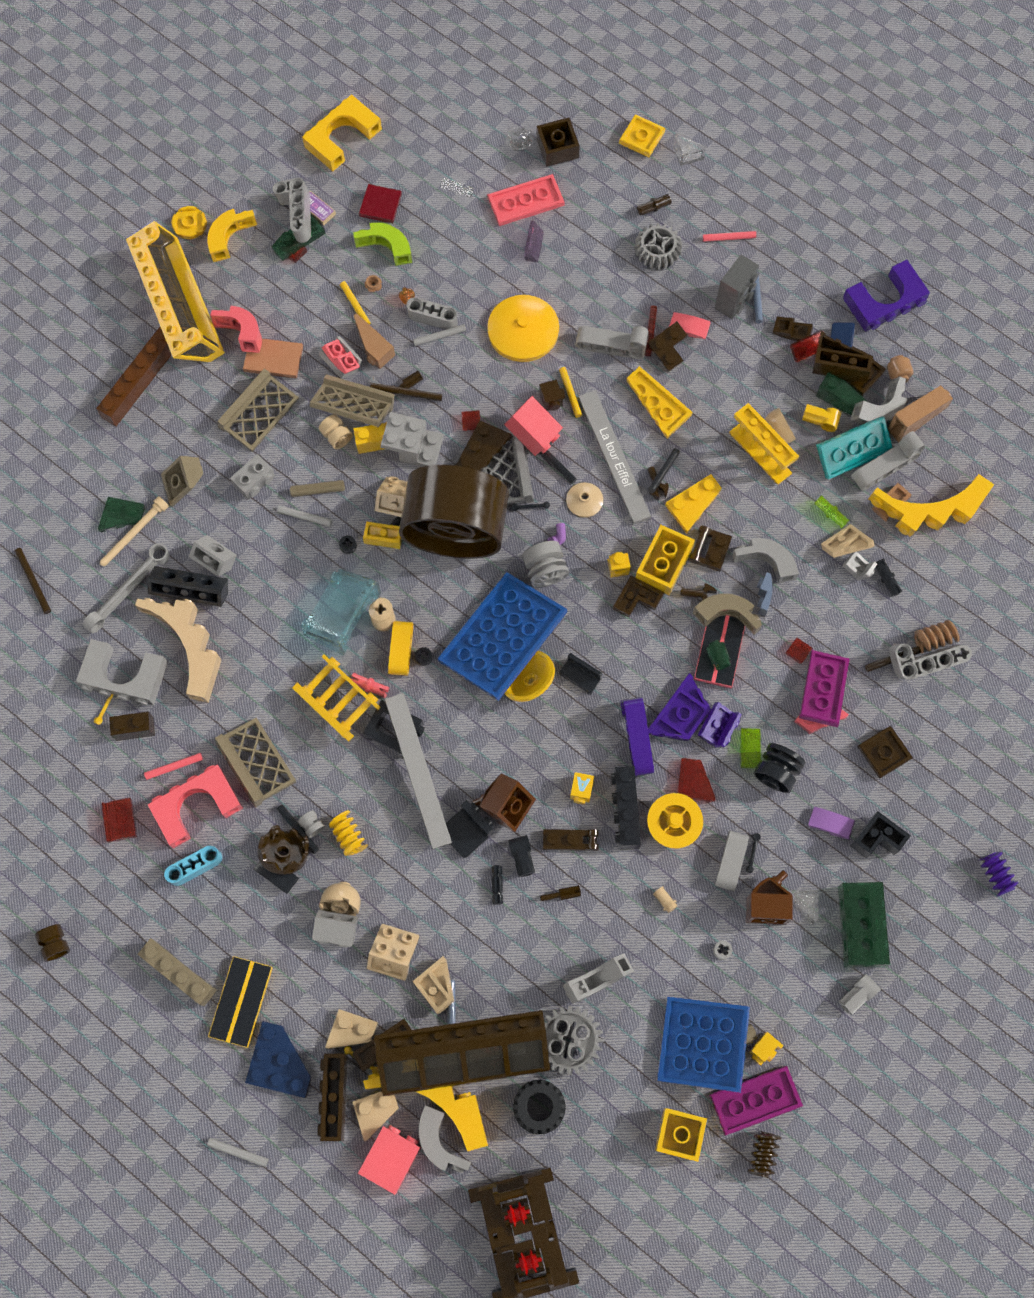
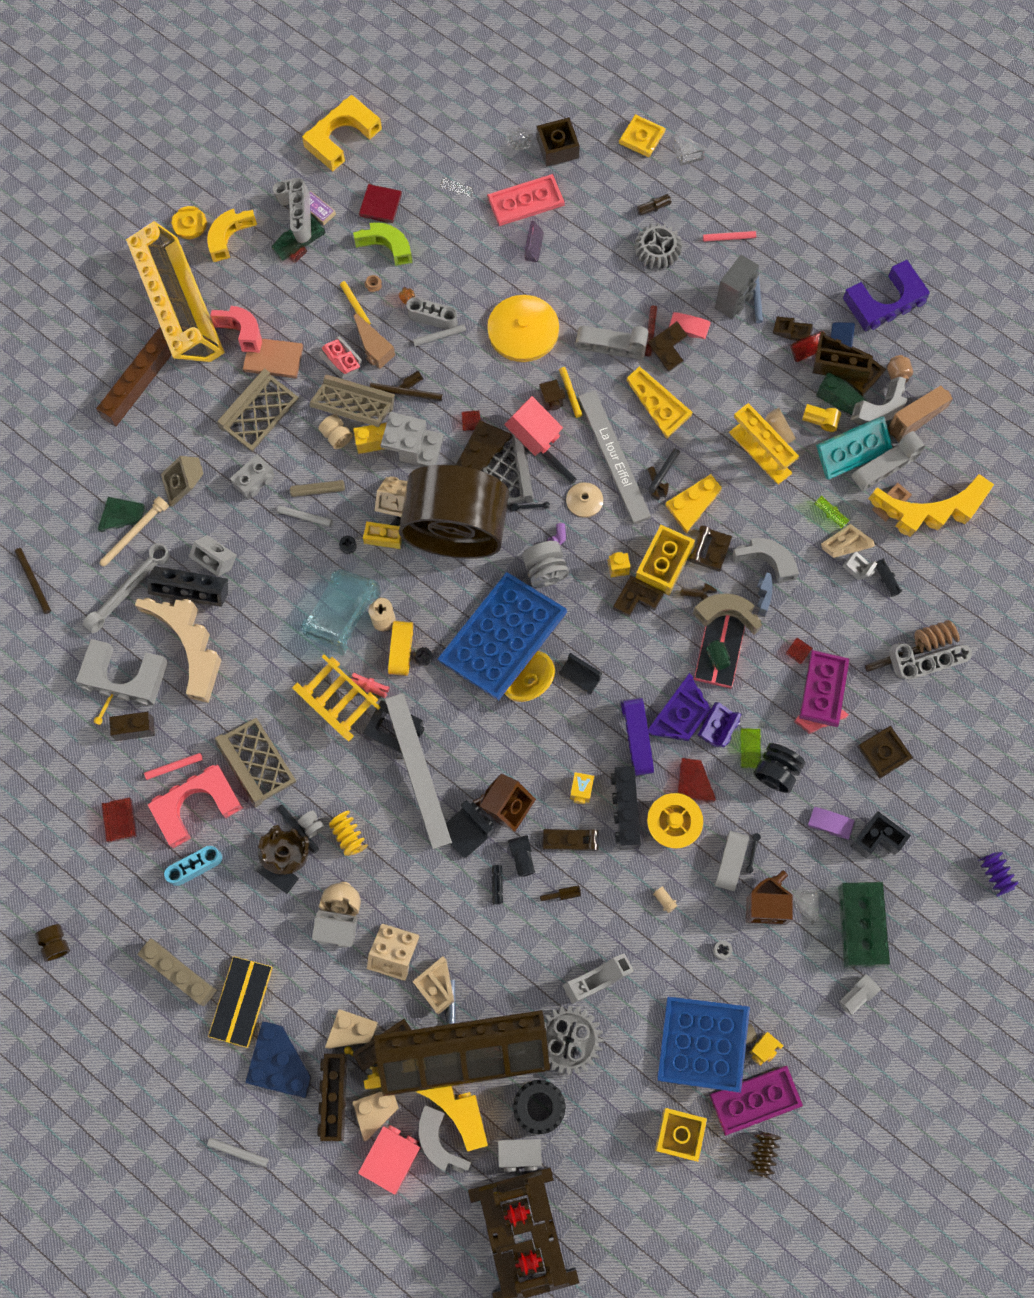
none -> light grey brick [498,1139,542,1172]

